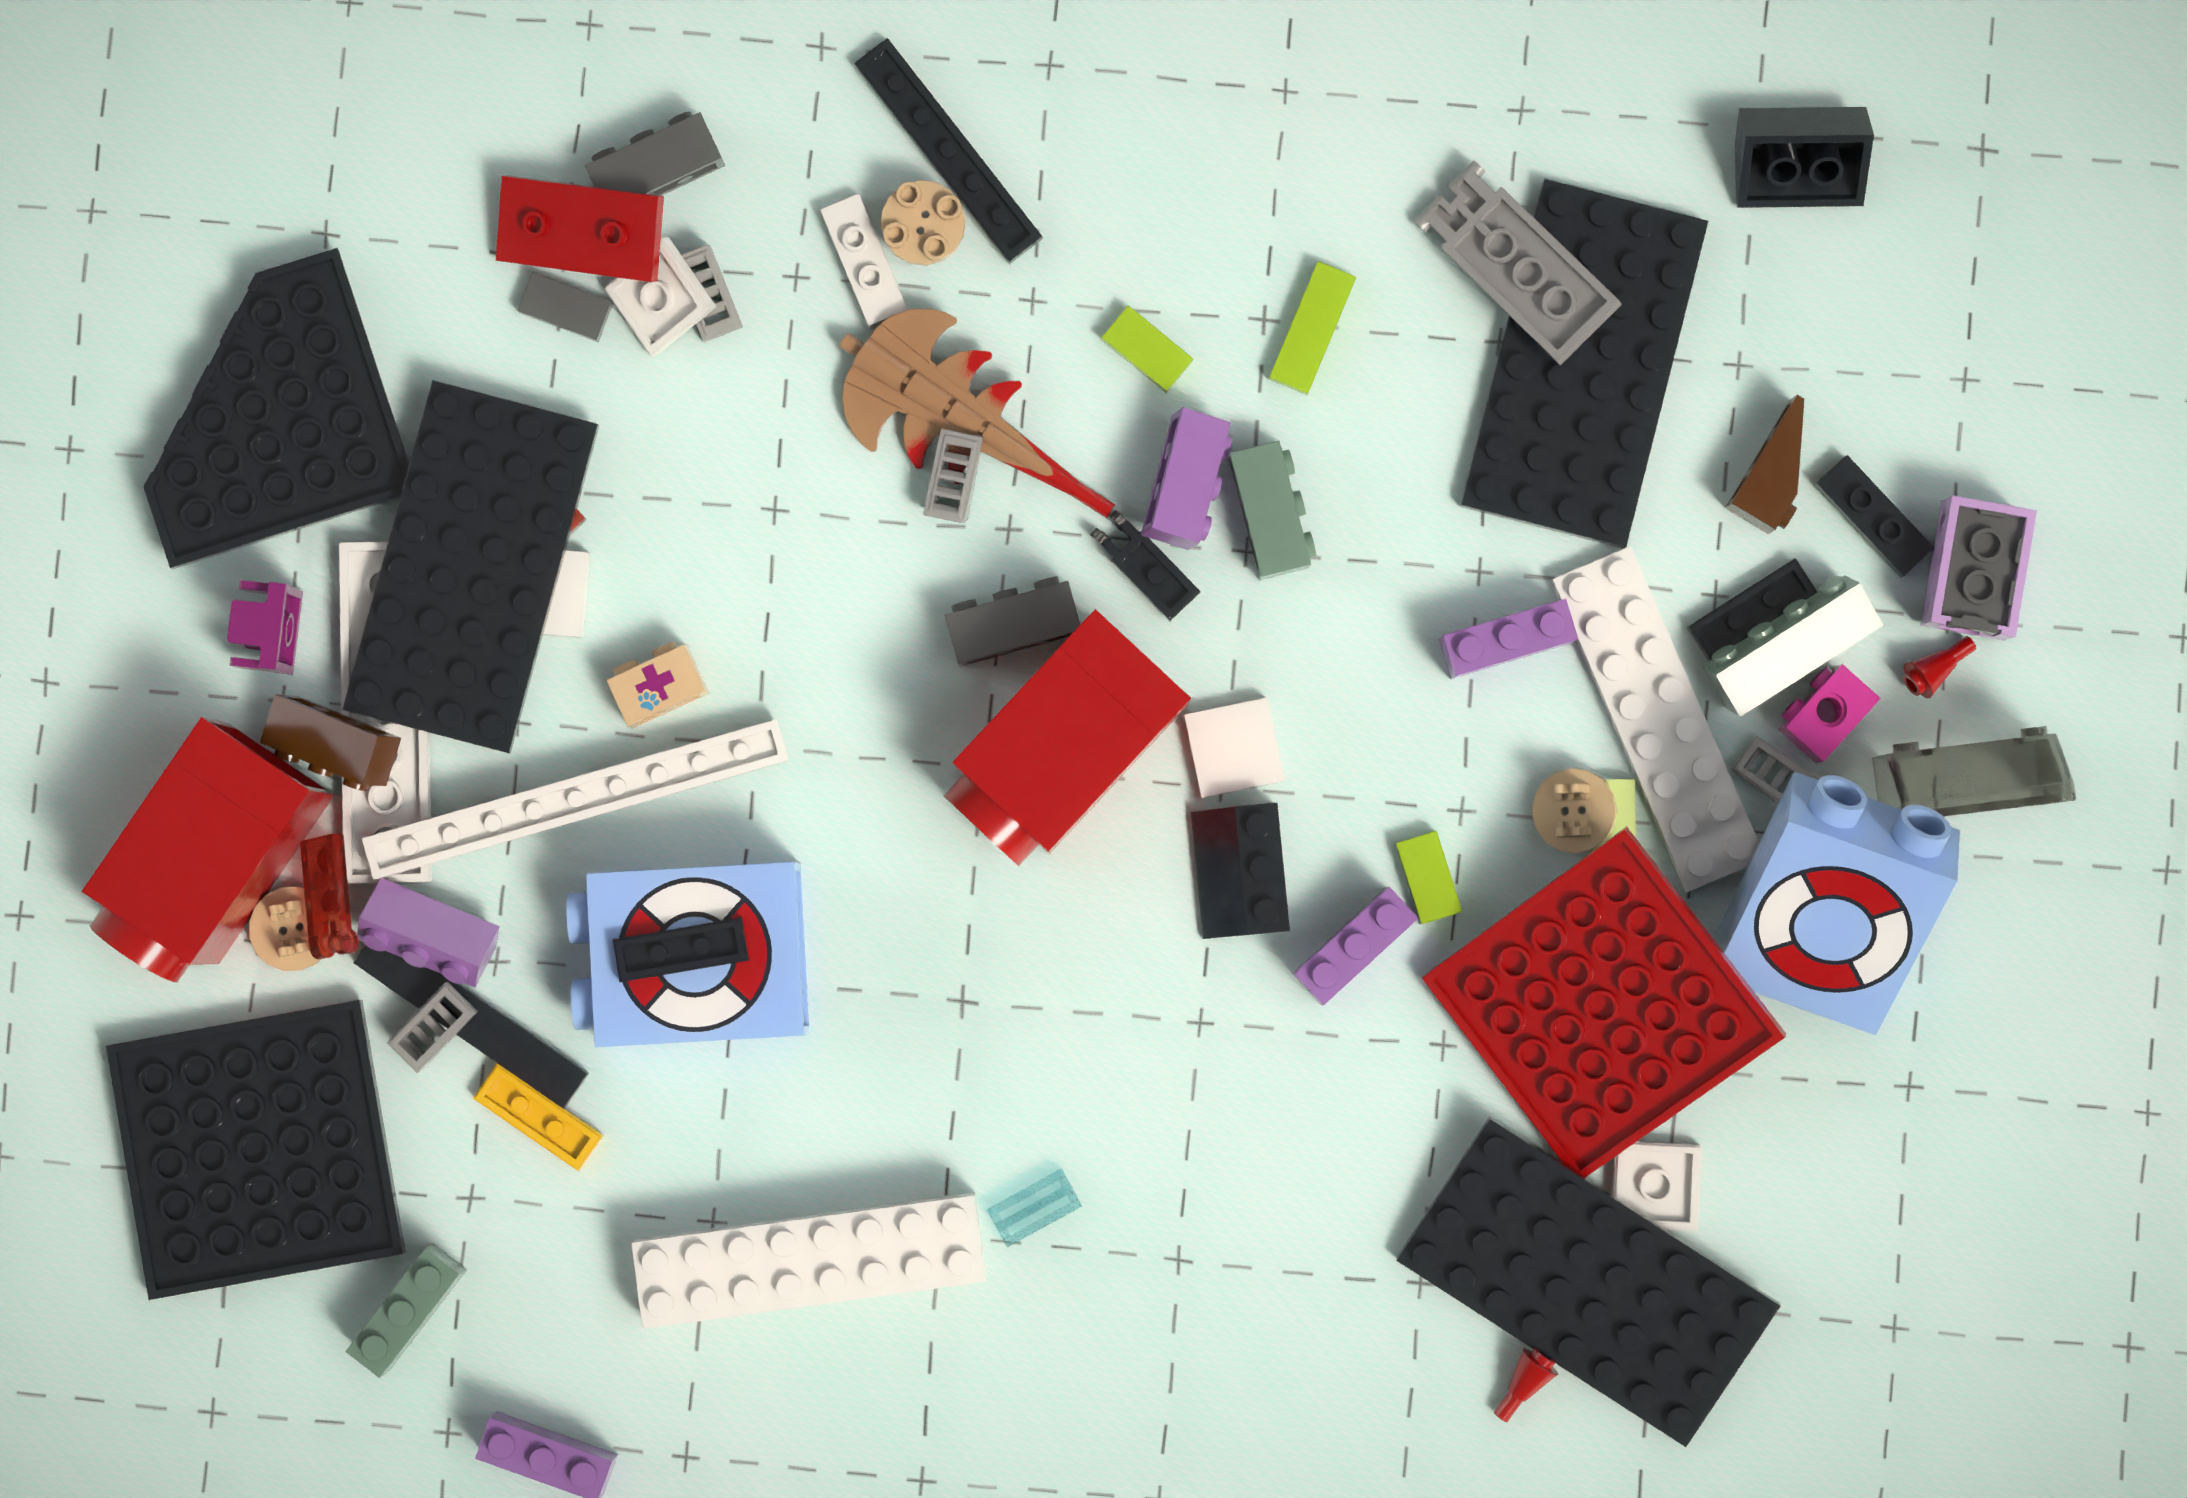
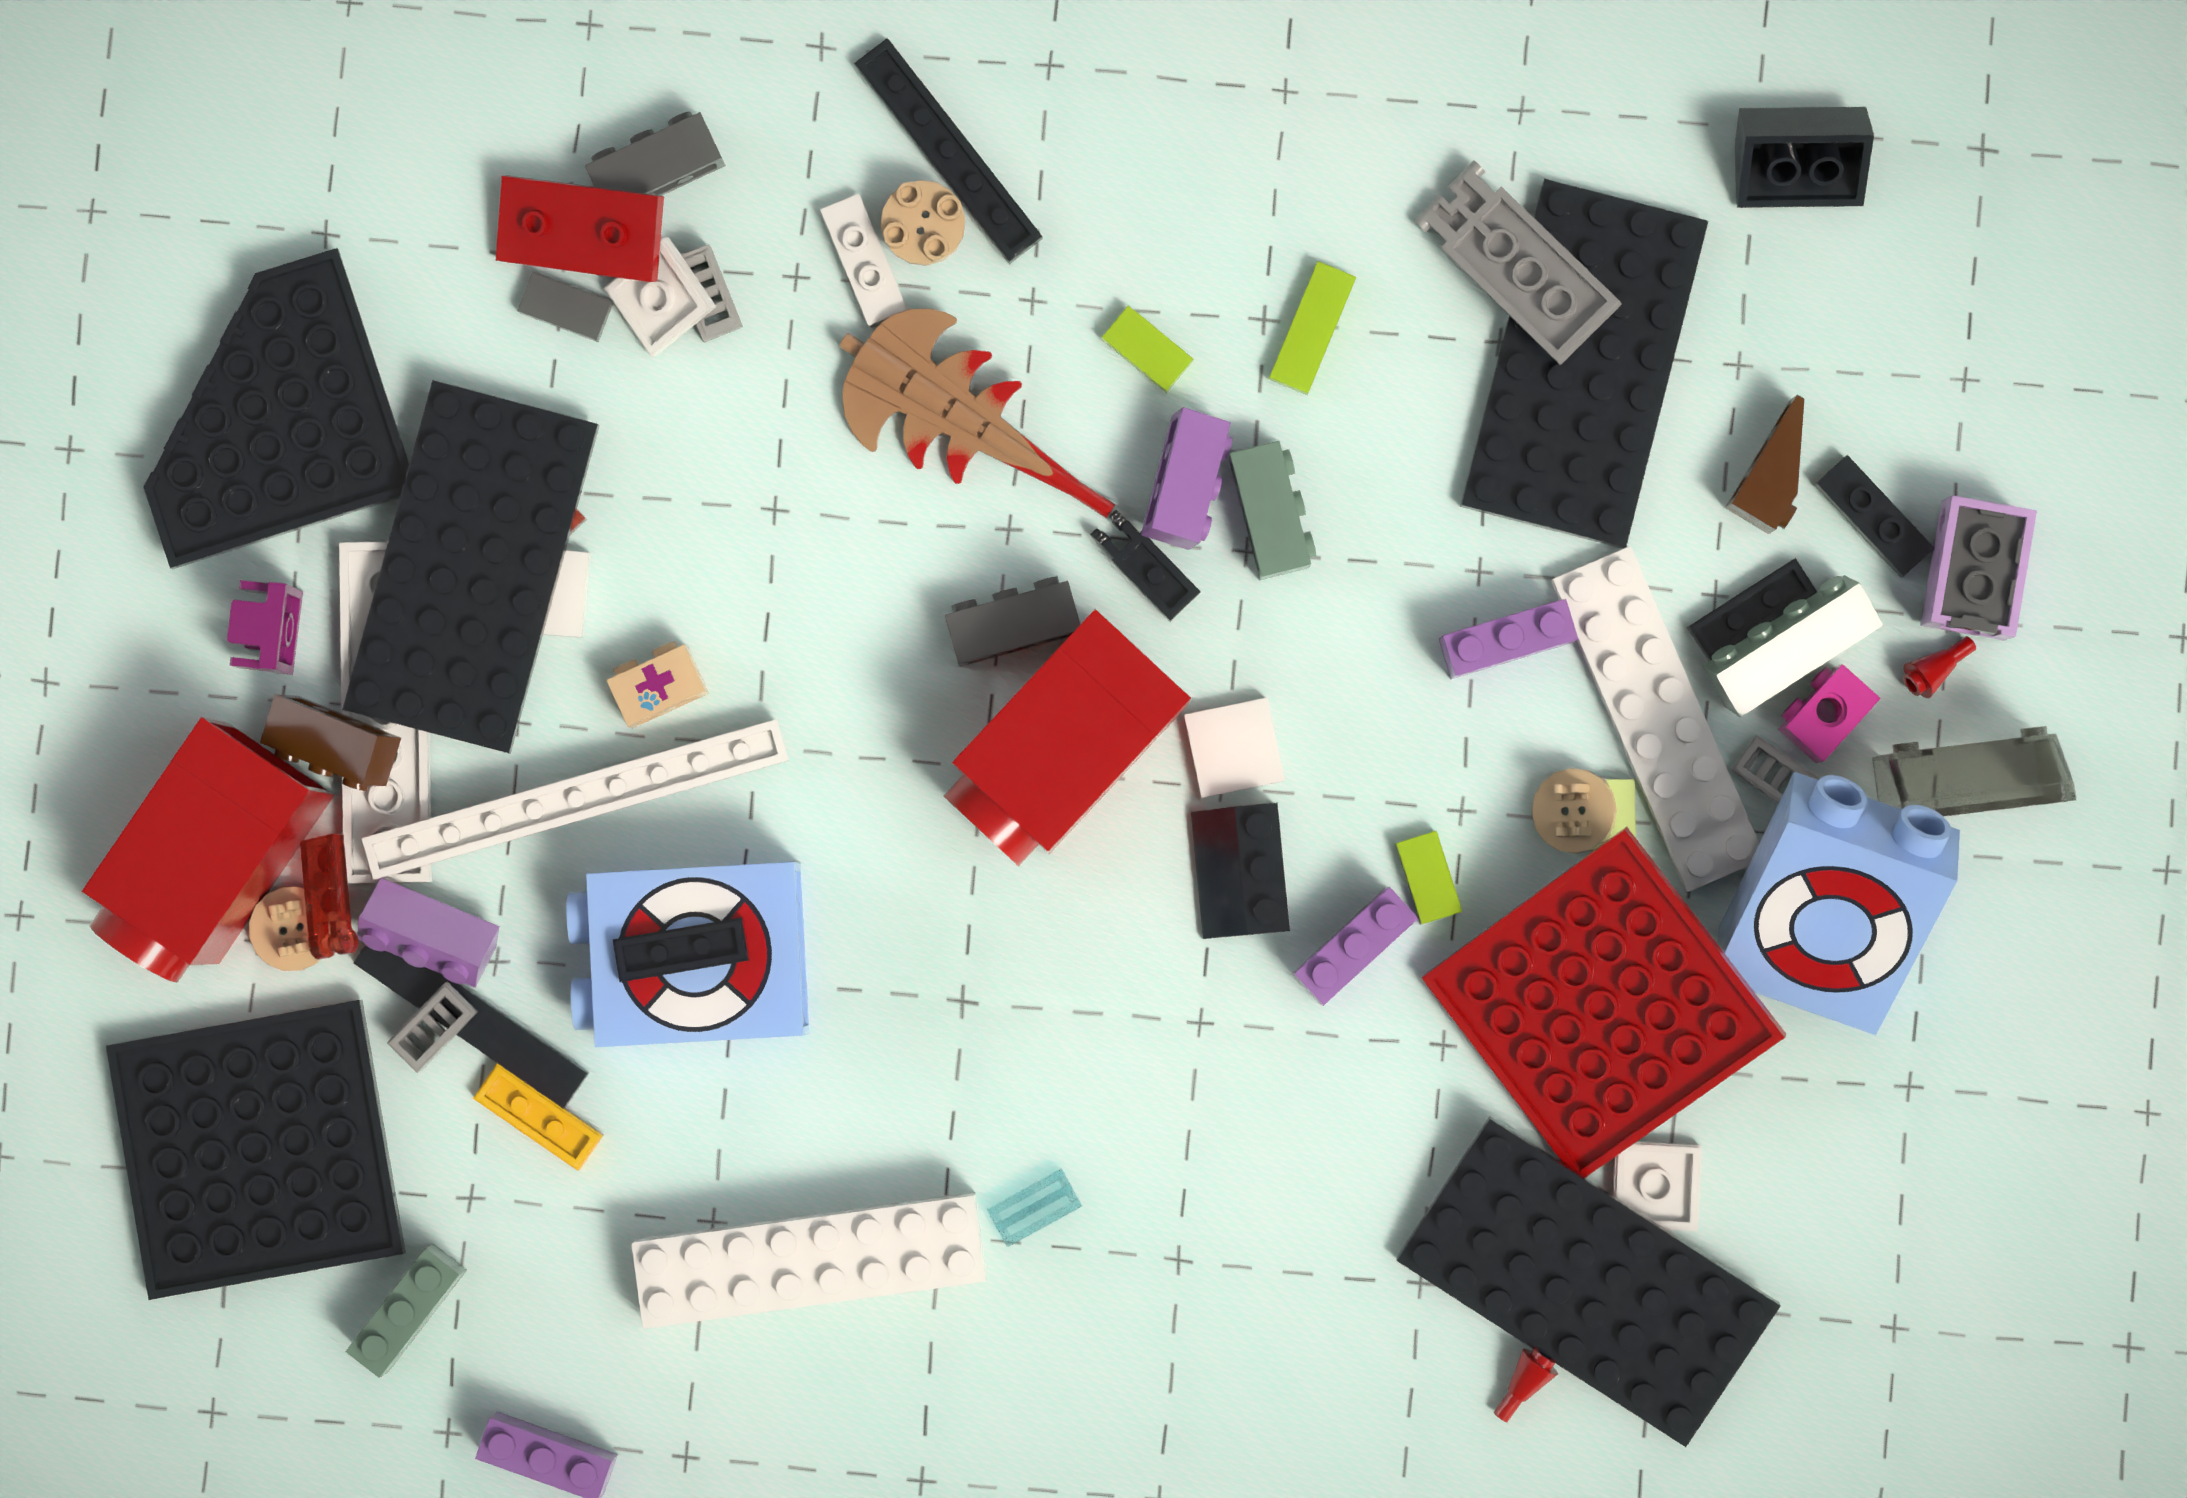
light grey slope [923,428,984,523] -> none

